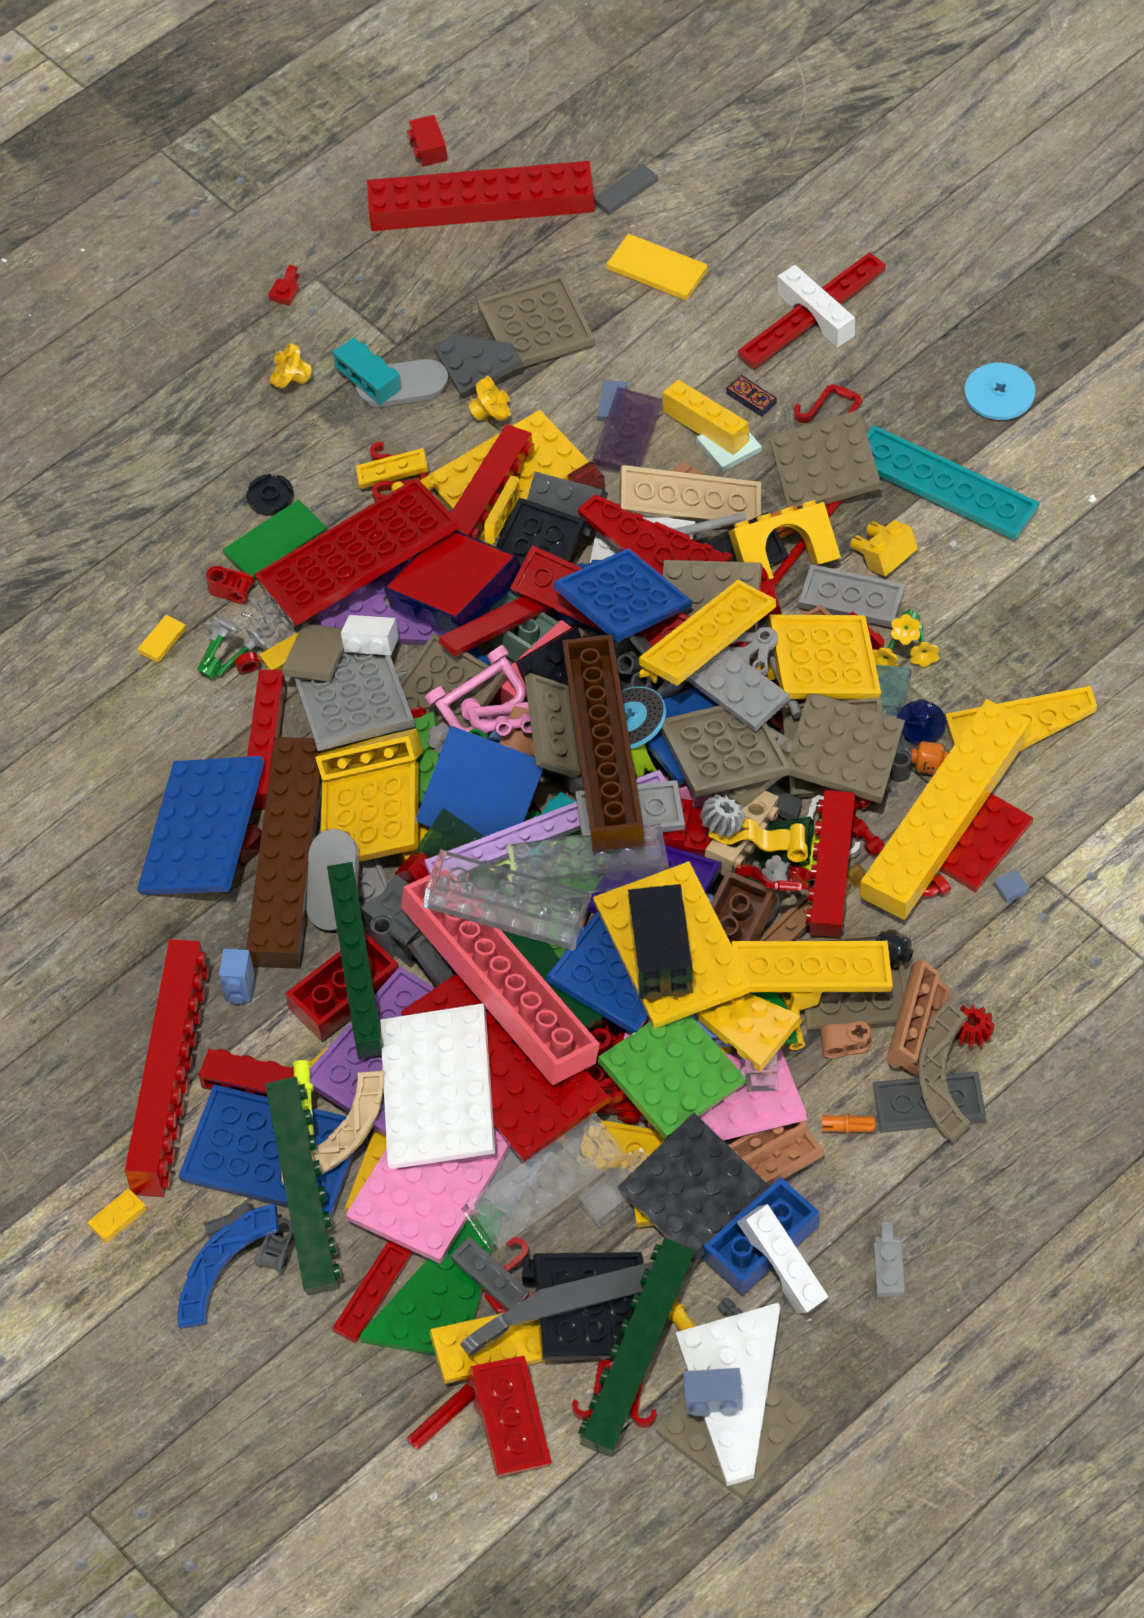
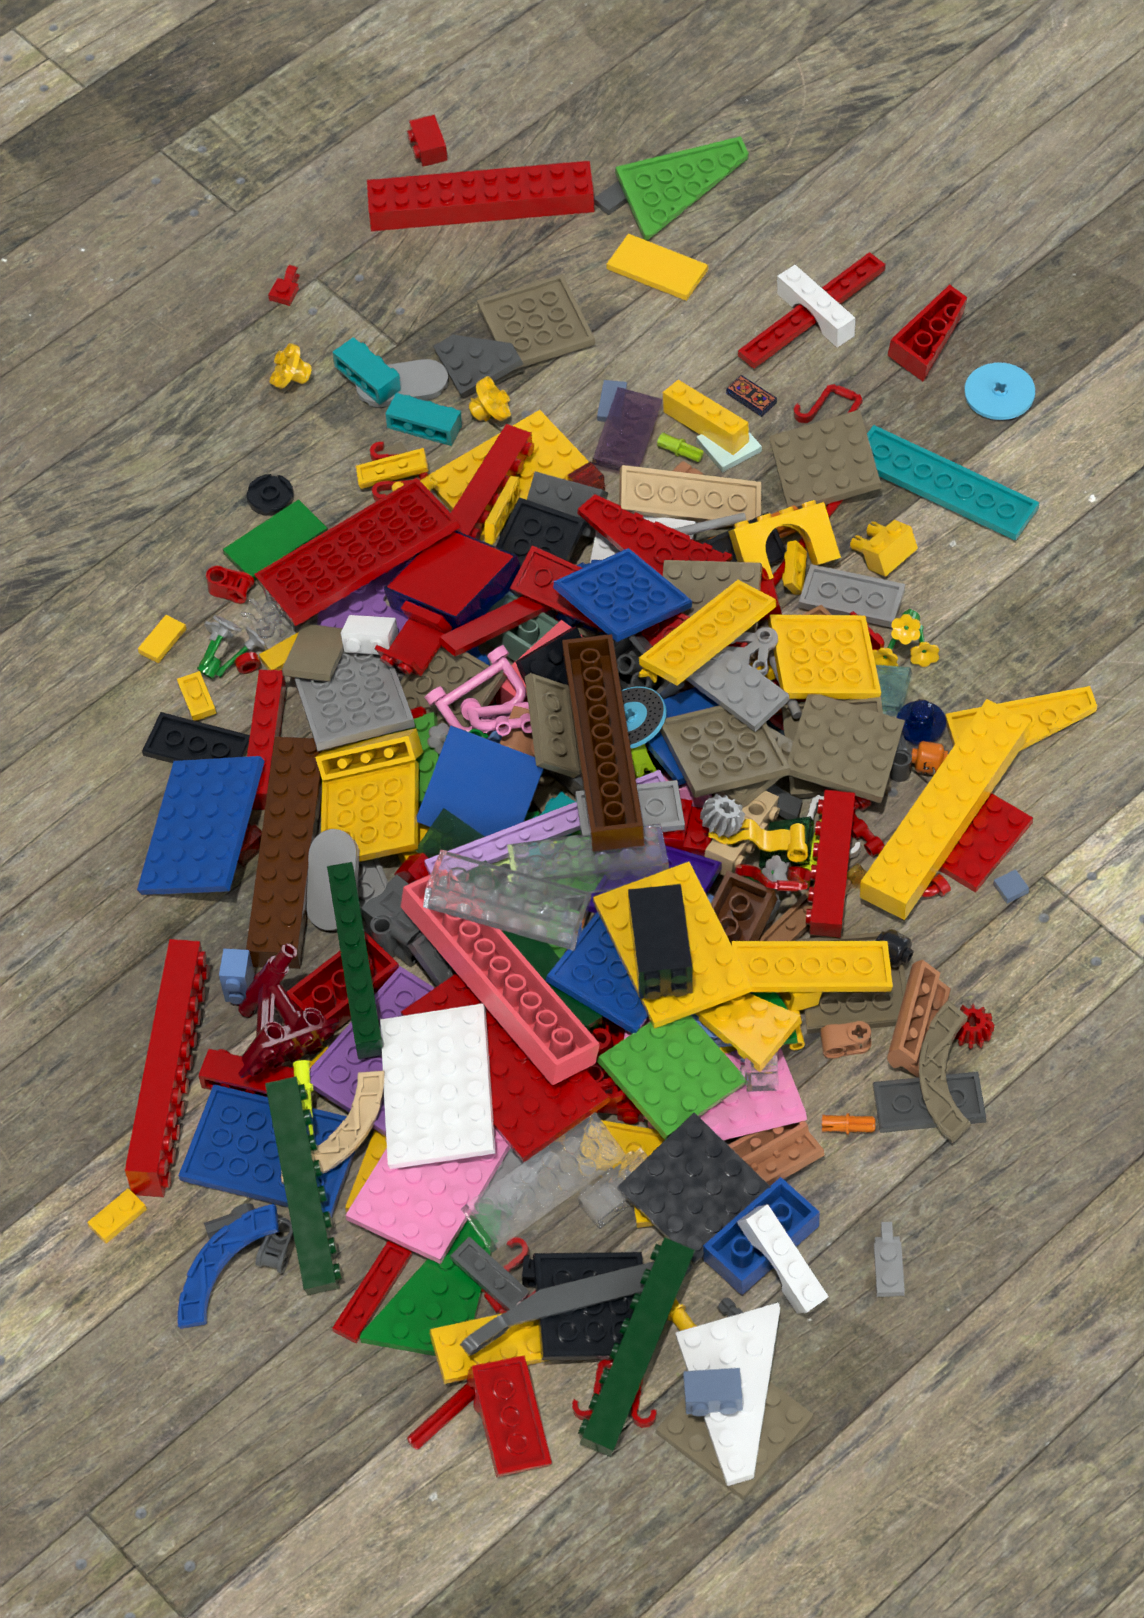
none -> black tile [142,712,250,763]
none -> yellow plate [177,671,216,721]
none -> dark red plate [238,943,339,1078]
none -> red panel [374,601,452,676]
none -> teal brick [385,393,462,446]
none -> bright green wing [615,136,749,240]
none -> lime axle [657,432,704,462]
none -> yellow plate [782,540,807,595]
none -> red wedge [887,284,968,382]

